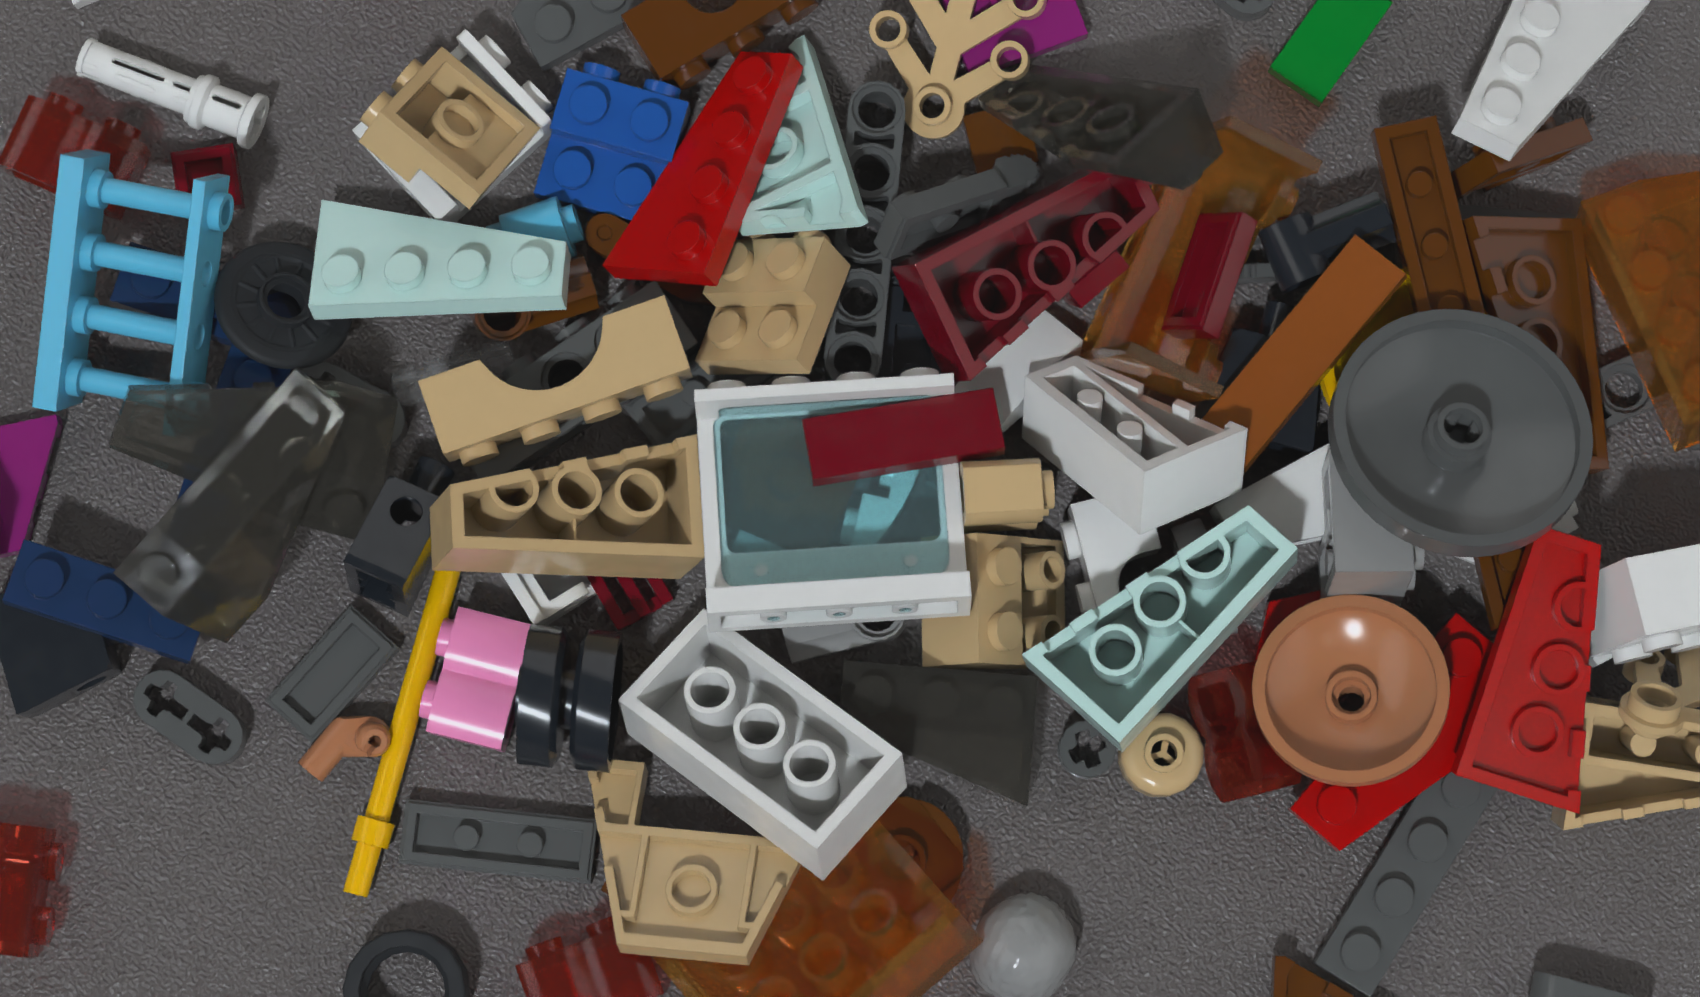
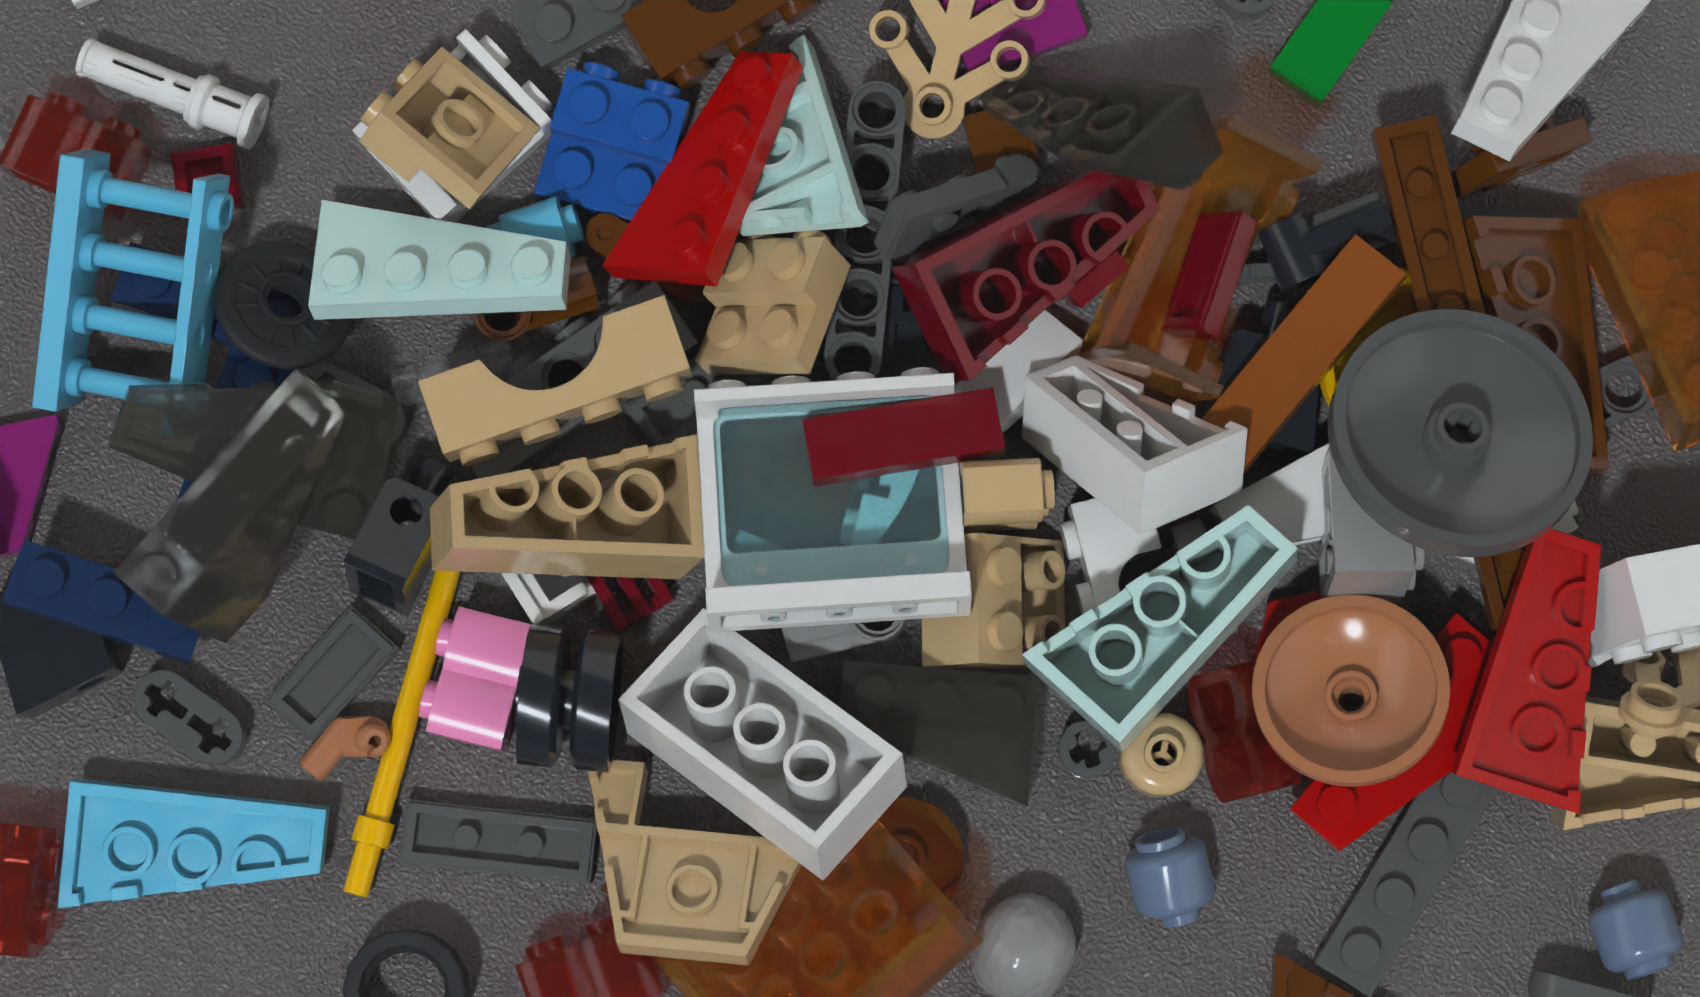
none -> medium azure wing [57,778,330,909]
none -> sand blue head [1124,826,1216,927]
none -> sand blue head [1588,880,1684,981]

